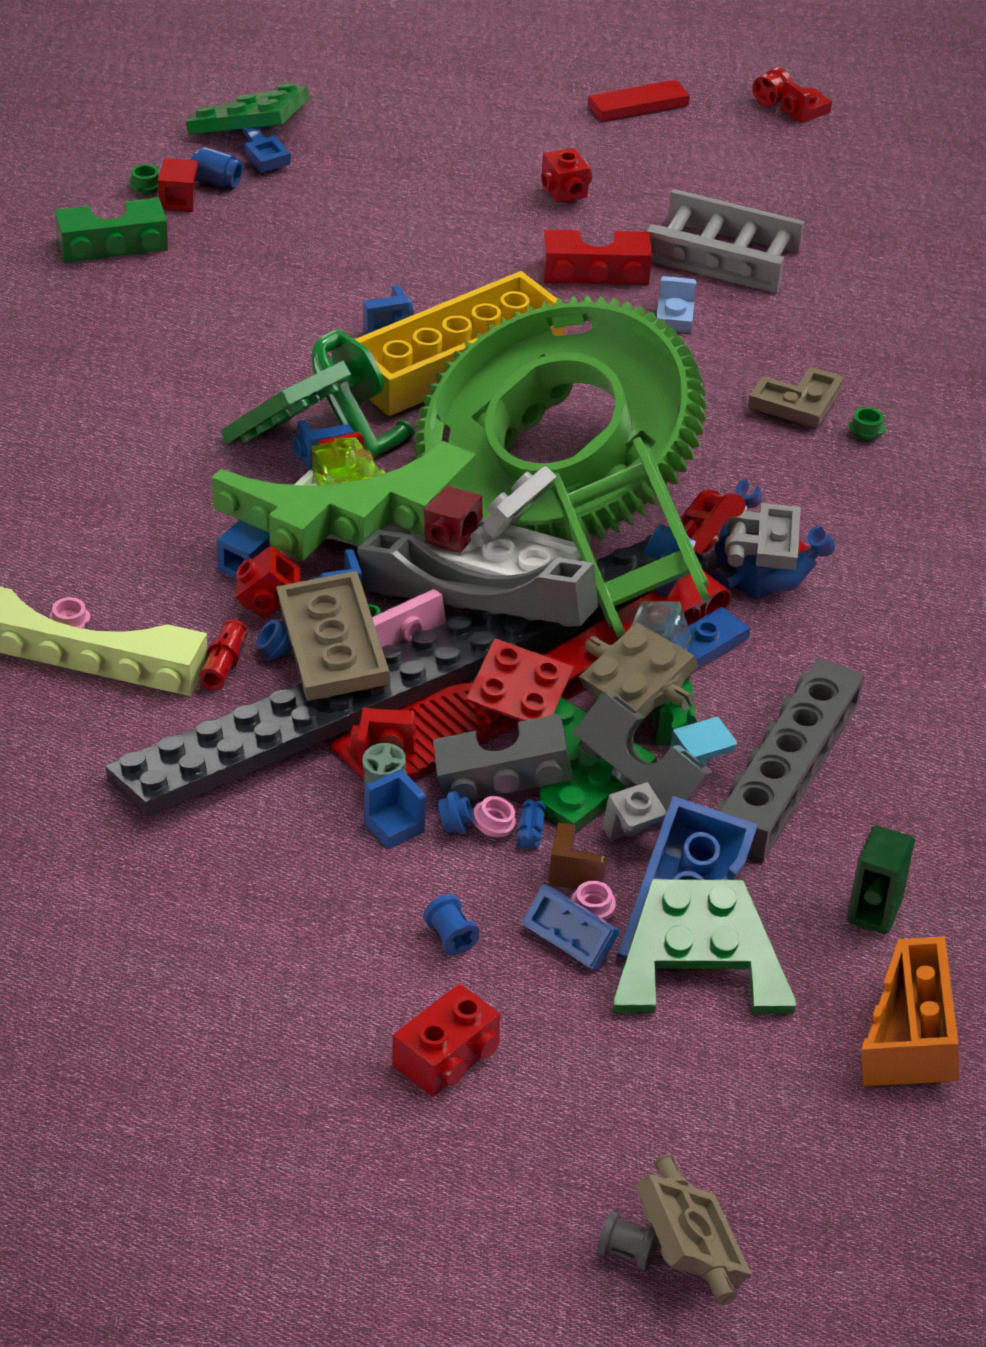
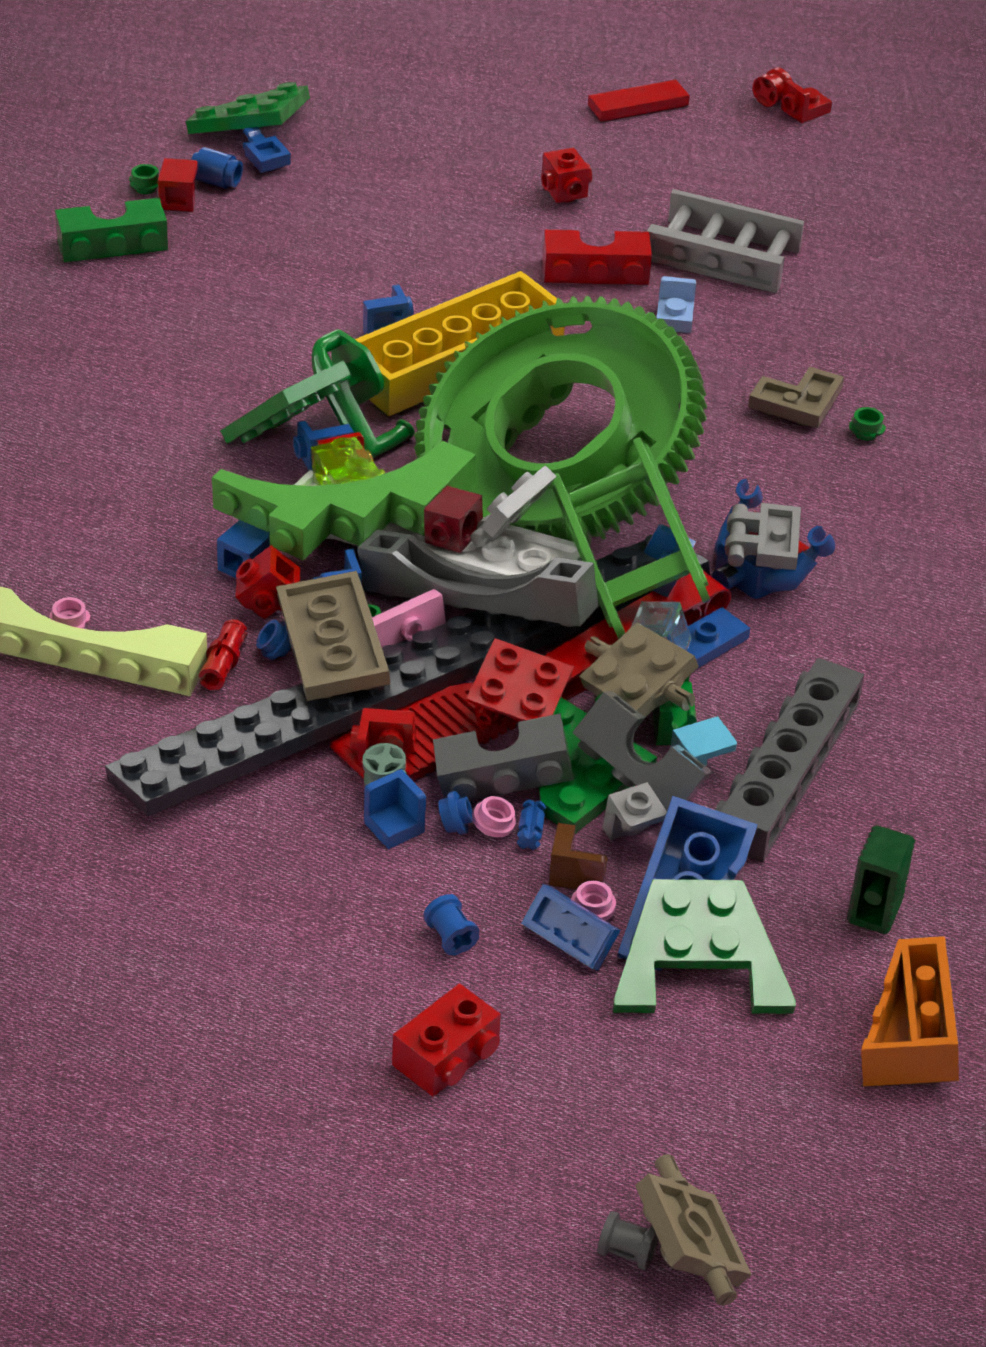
red plate [680,489,746,555] -> none

